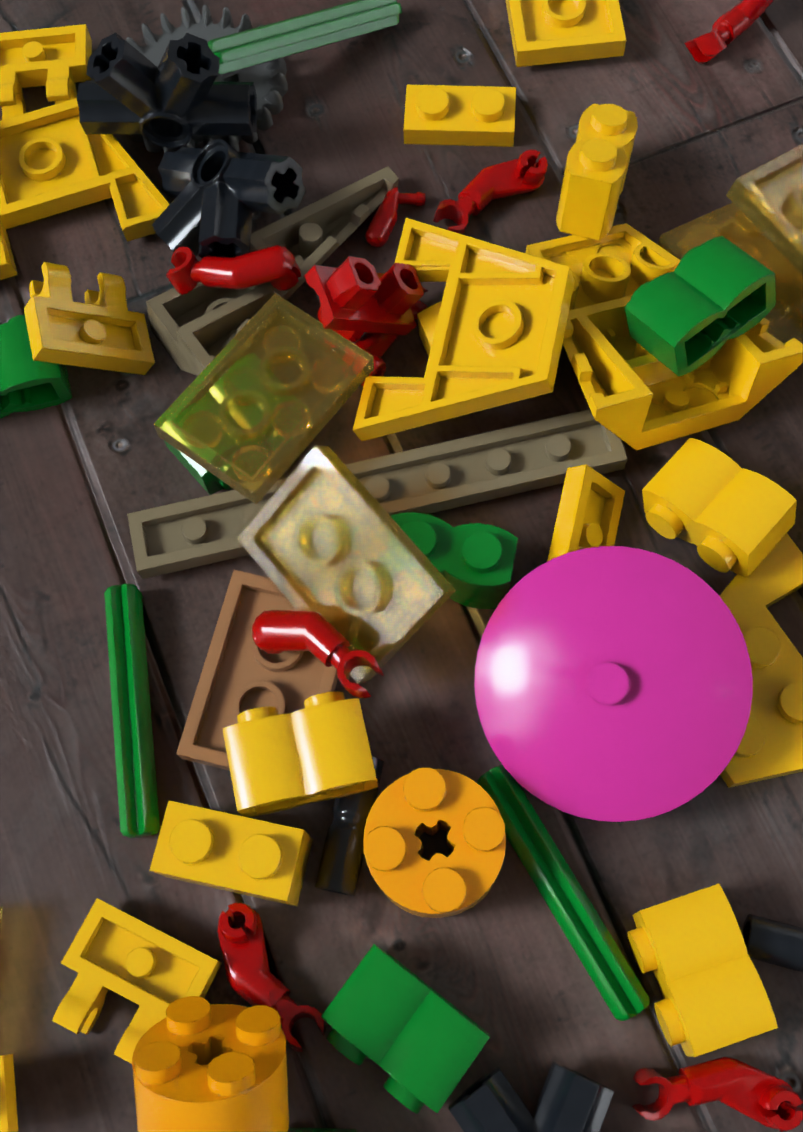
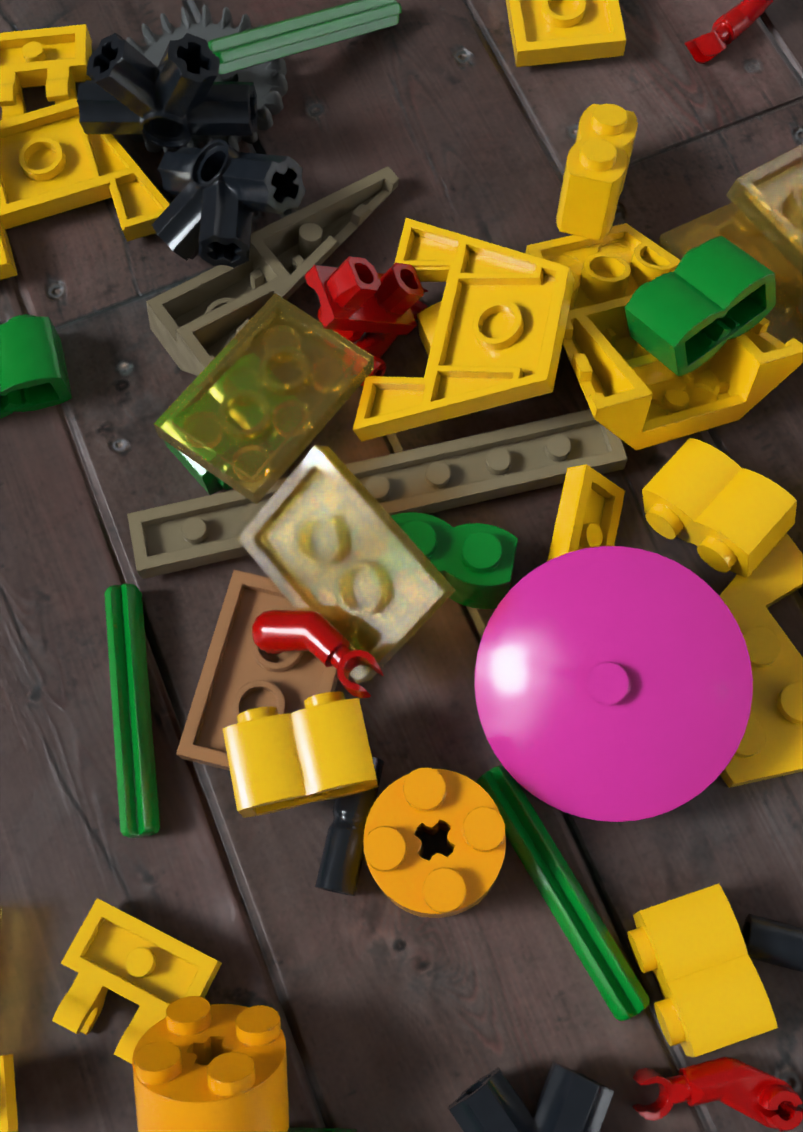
yellow plate [24,262,155,375] -> none
yellow brick [149,800,313,907] -> none
red arm [166,245,301,295] -> none
red arm [217,902,326,1052] -> none
green brick [321,944,490,1114] -> none
red piece [365,187,426,247] -> none
yellow plate [403,84,516,147] -> none
red arm [433,149,548,234] -> none

